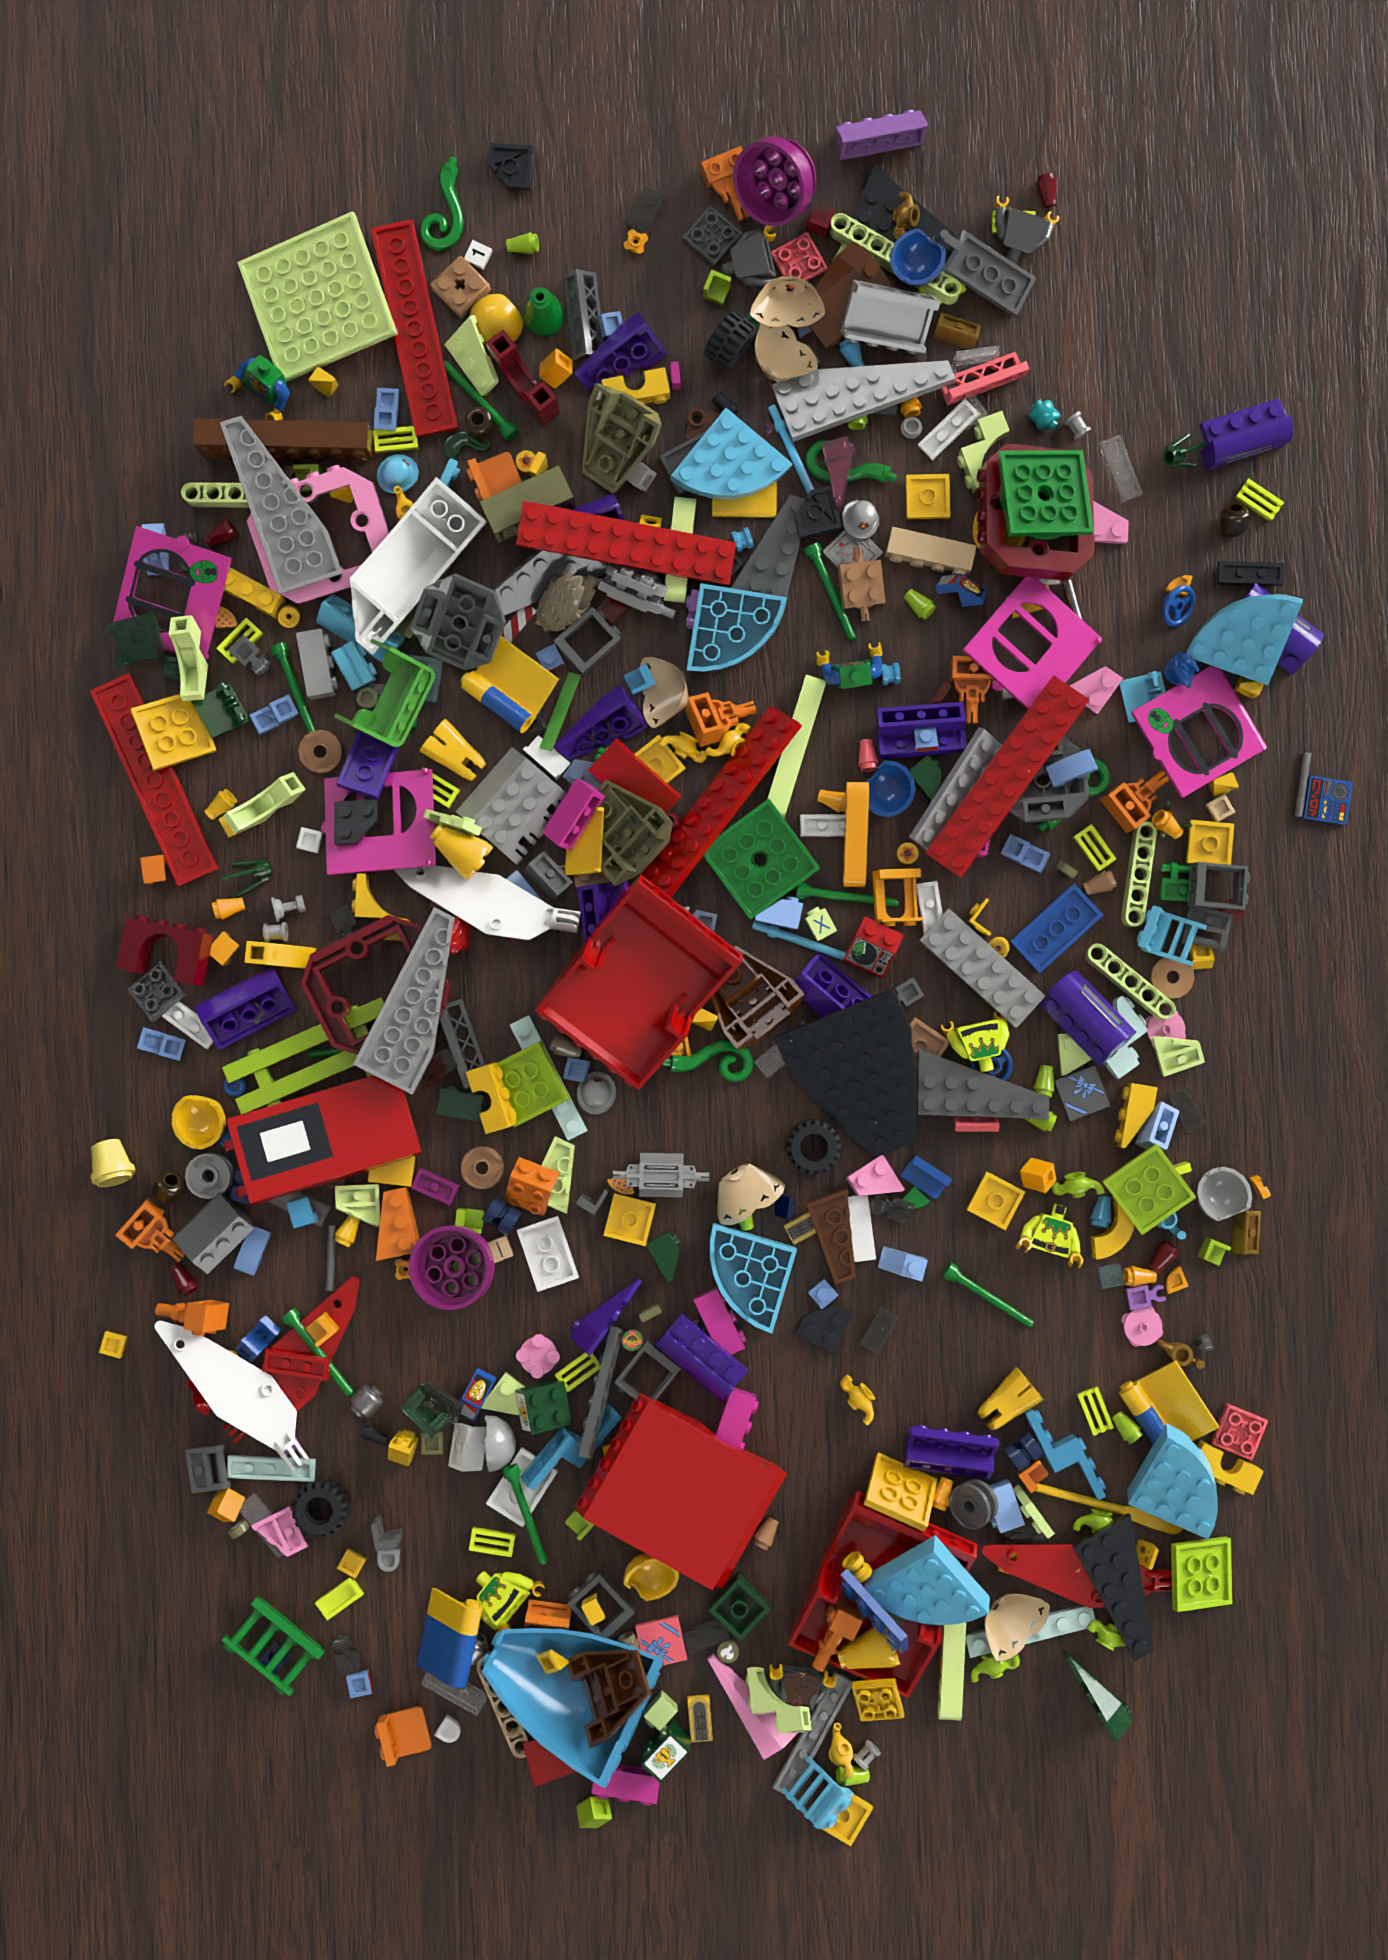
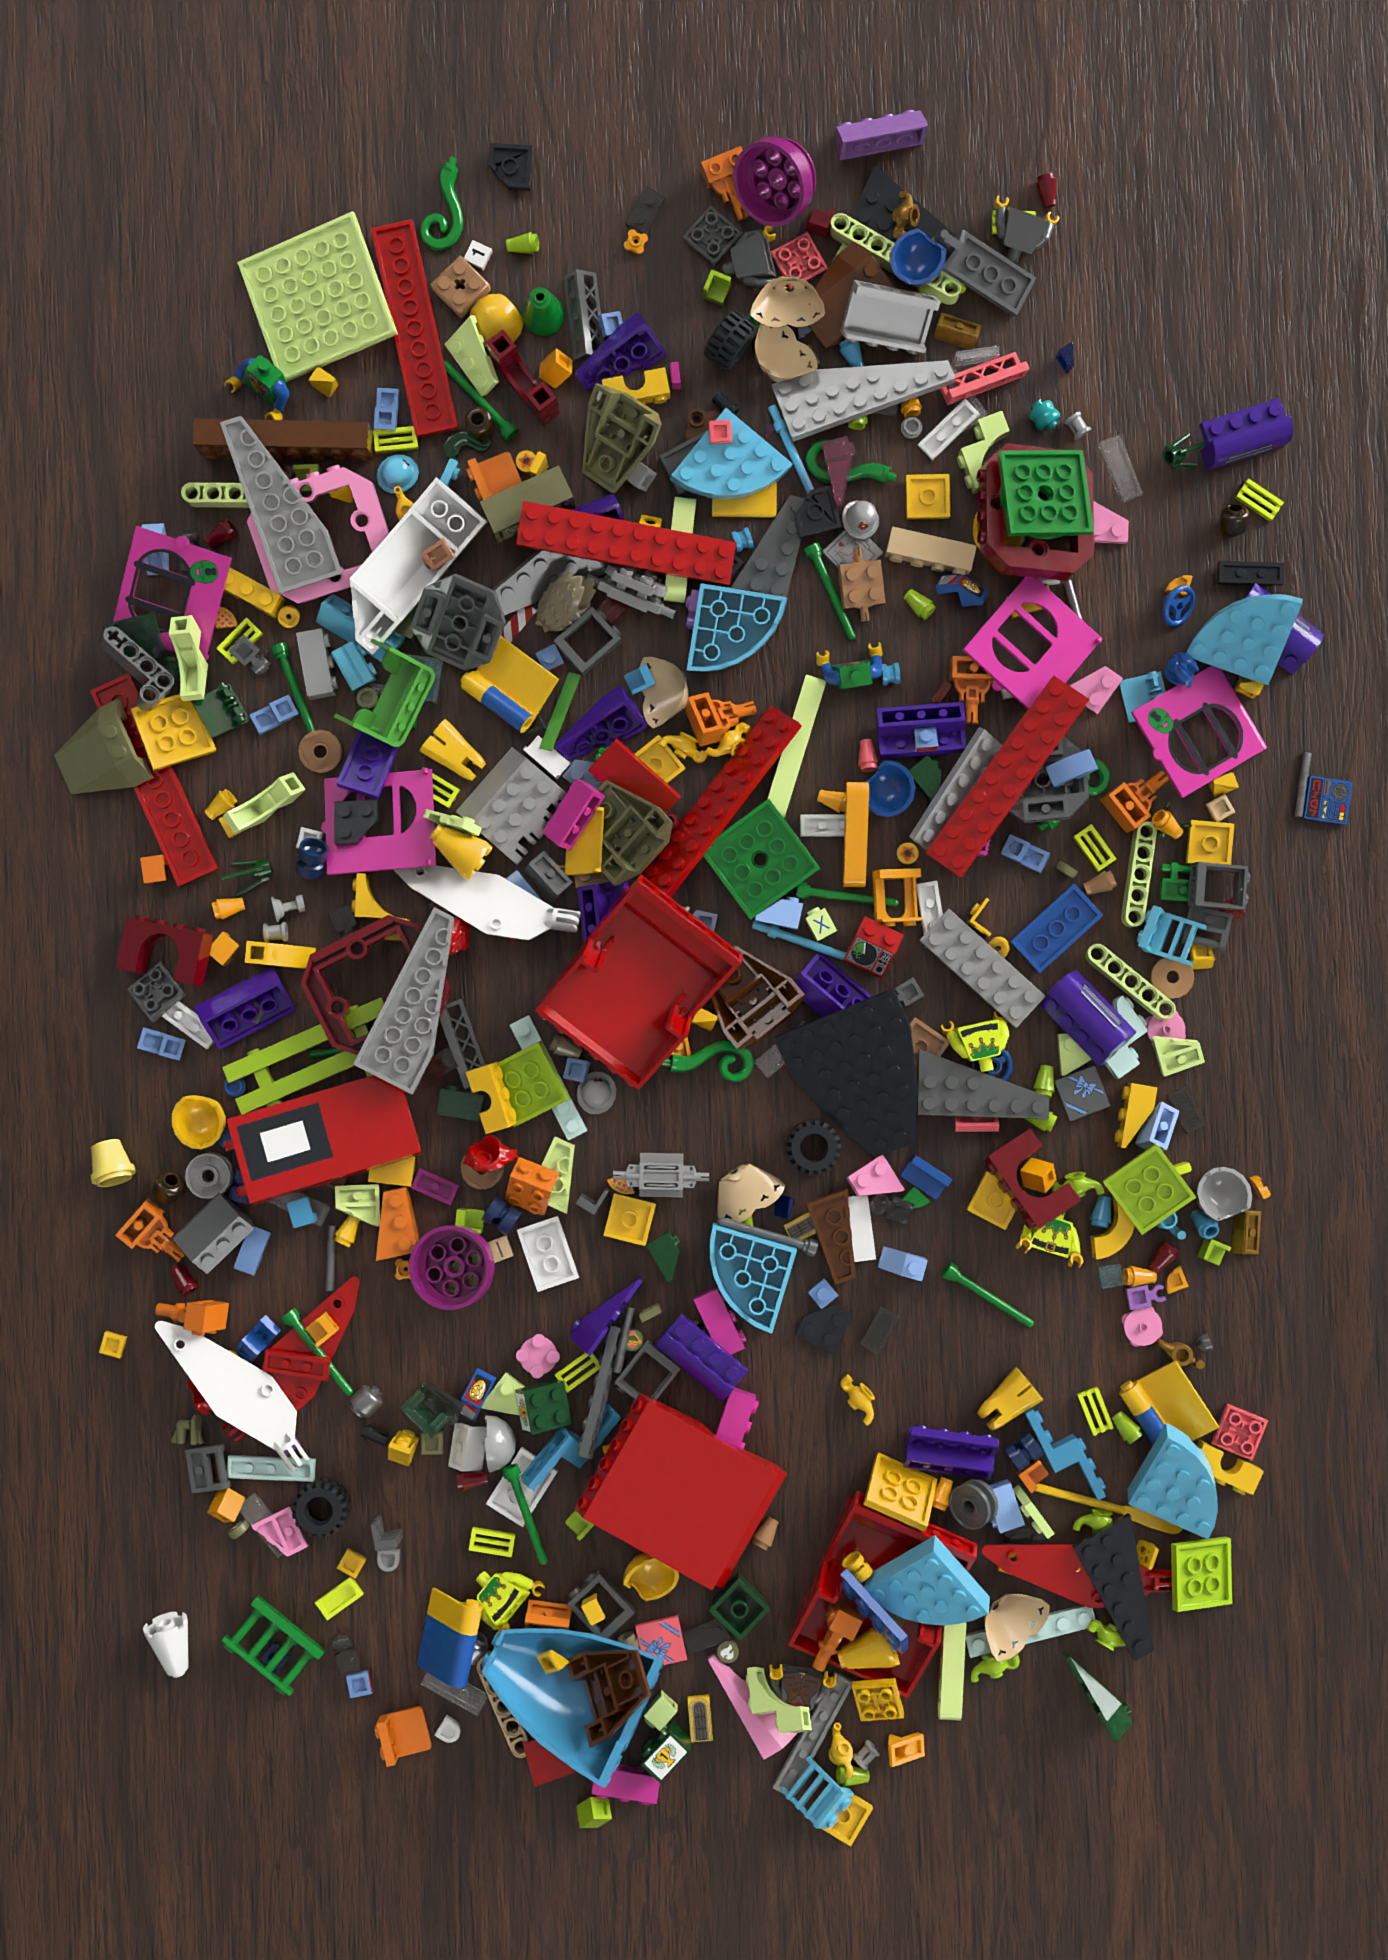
none -> olive wedge [54,699,154,794]
none -> dark grey beam [100,626,174,711]
none -> white cone [143,1612,189,1678]
none -> olive piece [172,1415,204,1445]
none -> dark blue wheel [295,838,328,879]
none -> nougat bracket [421,538,456,571]
none -> dark red cone [455,1471,488,1492]
none -> red hair [463,1135,519,1173]
none -> flat silver bar [613,1307,634,1373]
none -> coral tile [708,420,732,445]
none -> dark grey piece [717,1217,818,1257]
none -> light orange slope [888,1732,925,1767]
none -> dark red arch [984,1129,1081,1233]
none -> clear blue slope [1056,342,1074,374]
none -> dark azure cone [1190,1210,1219,1239]

